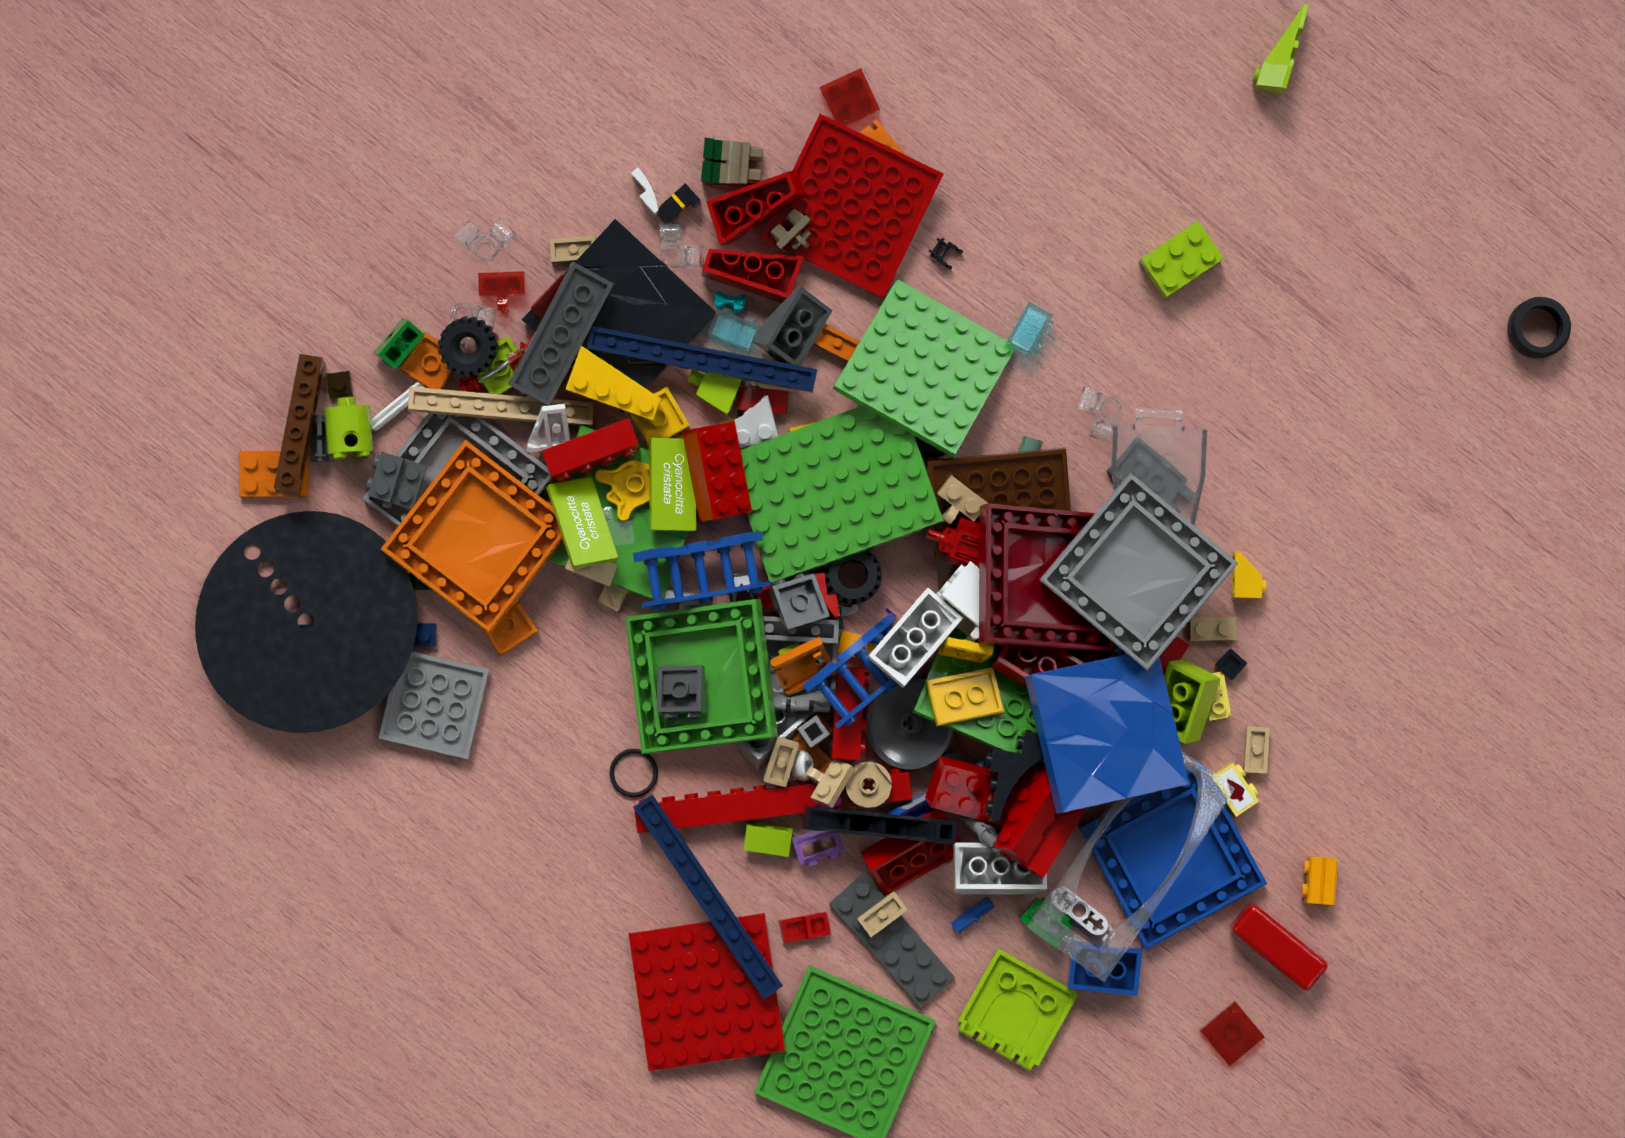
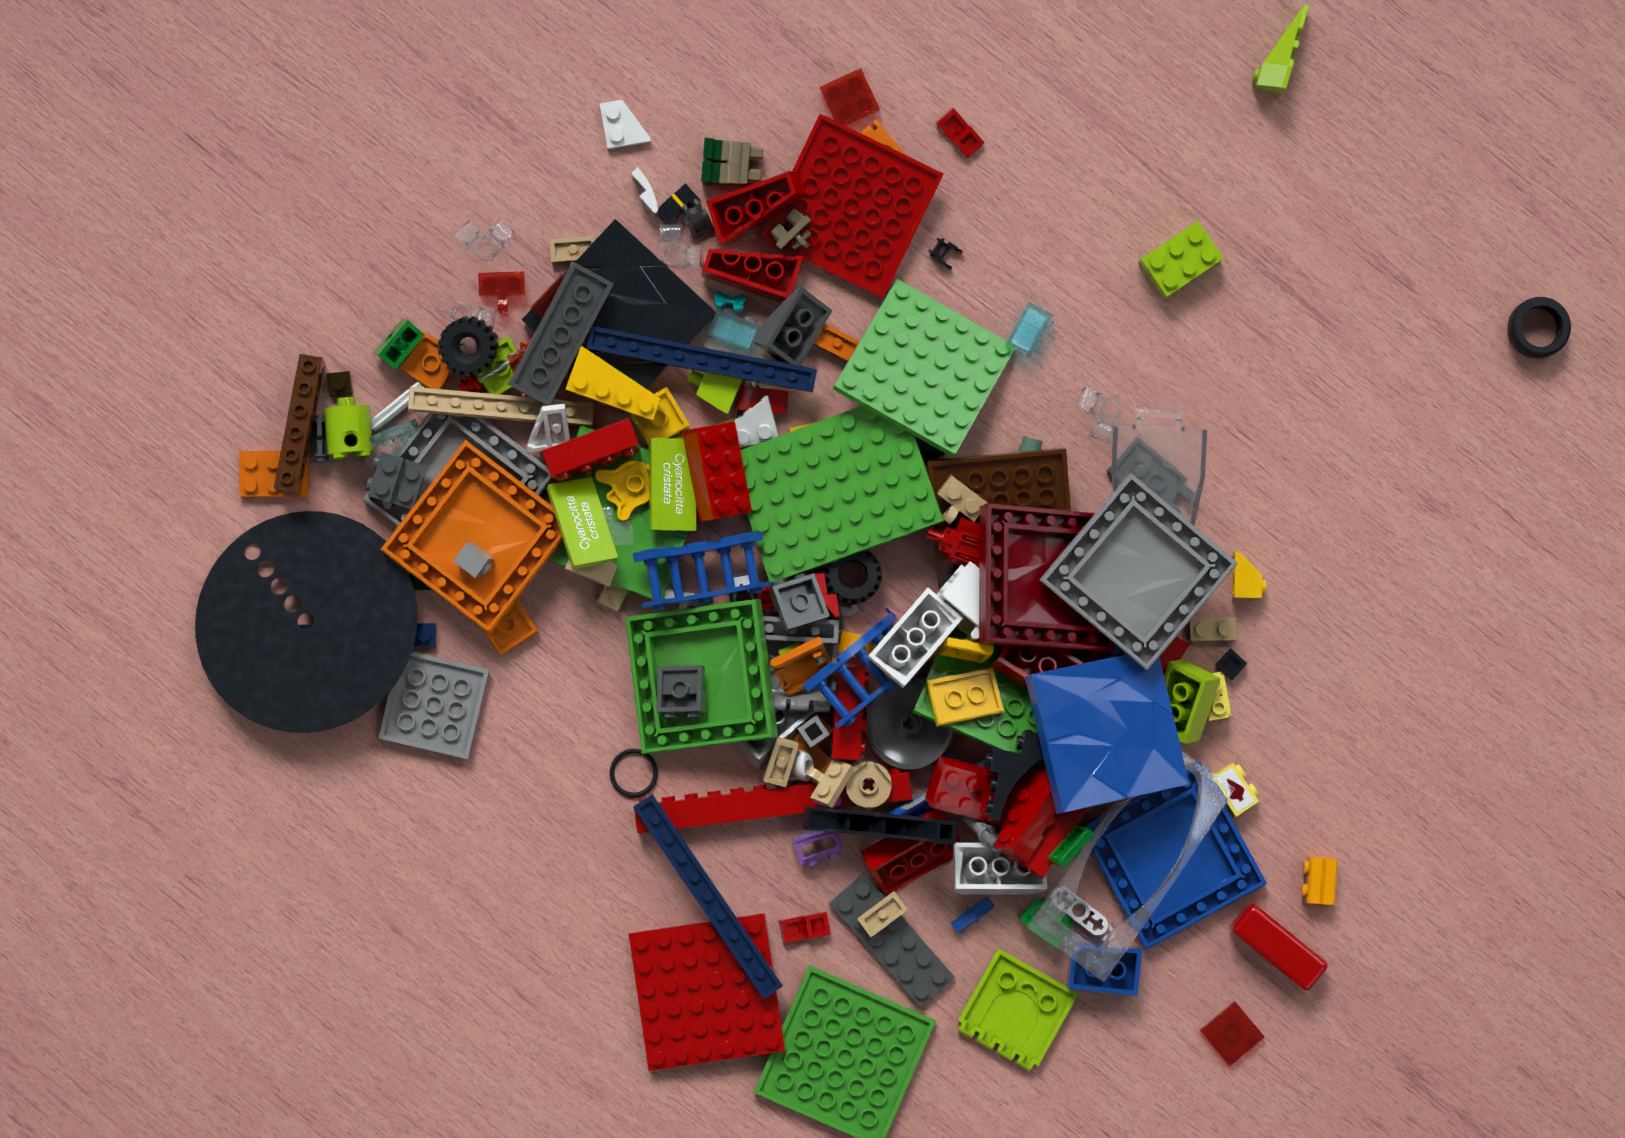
lime hinge [743,820,793,857] -> none
tan plate [1243,726,1270,774] -> none
none -> clear light blue plate [369,419,418,447]
none -> light grey brick [454,542,494,578]
none -> white wing [600,100,651,150]
none -> dark grey plate [683,199,715,239]
none -> red slope [935,108,985,158]
none -> green plate [1047,824,1094,868]

